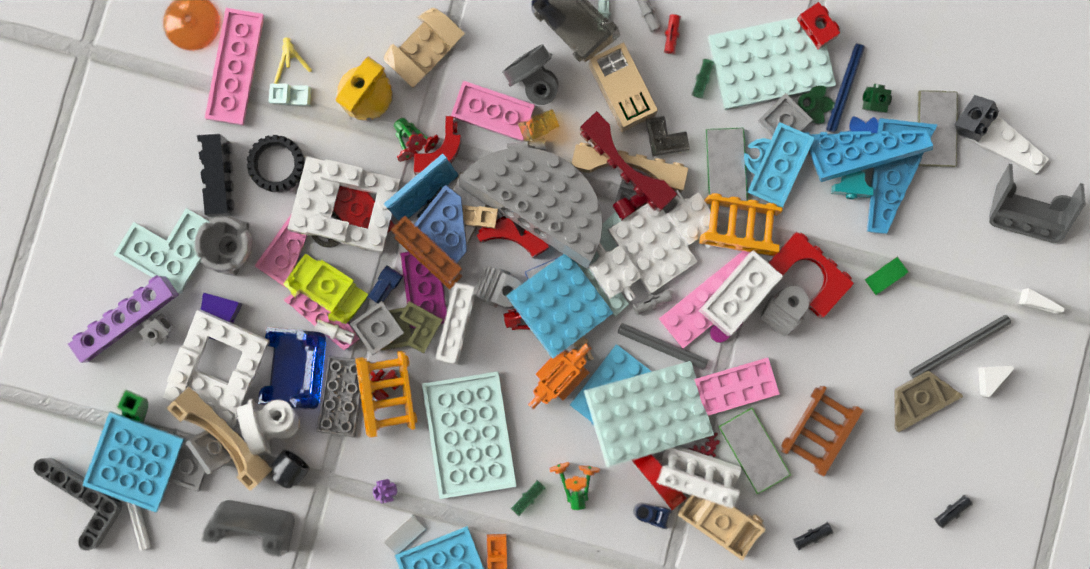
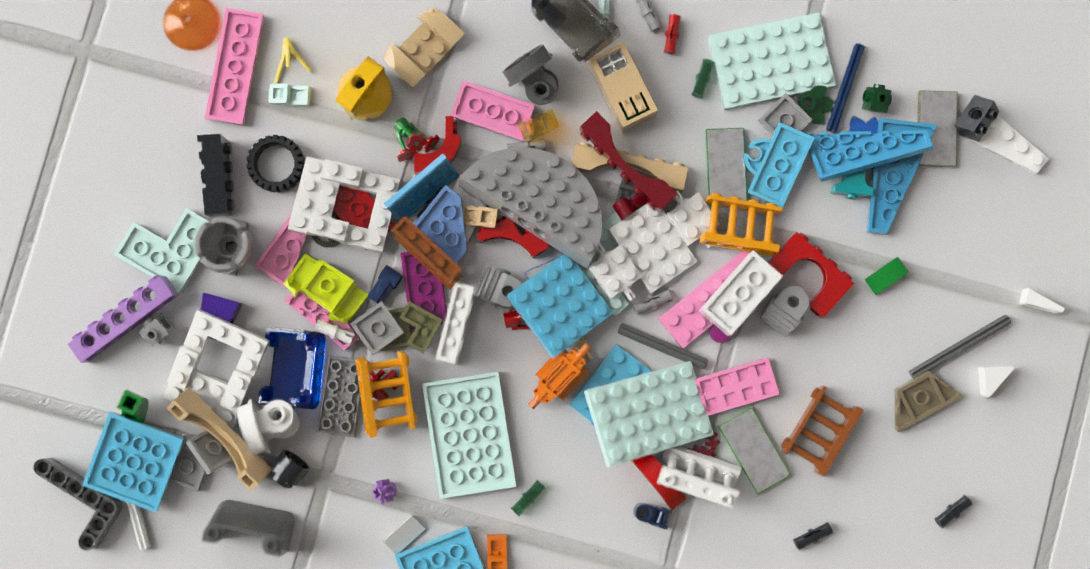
plant [549,462,600,510] -> none
clear smoke brick [645,116,690,157] -> none
tan piece [678,495,765,561] -> none
red brick [797,2,840,50] -> none
dark grey windscreen [989,164,1086,243] -> none

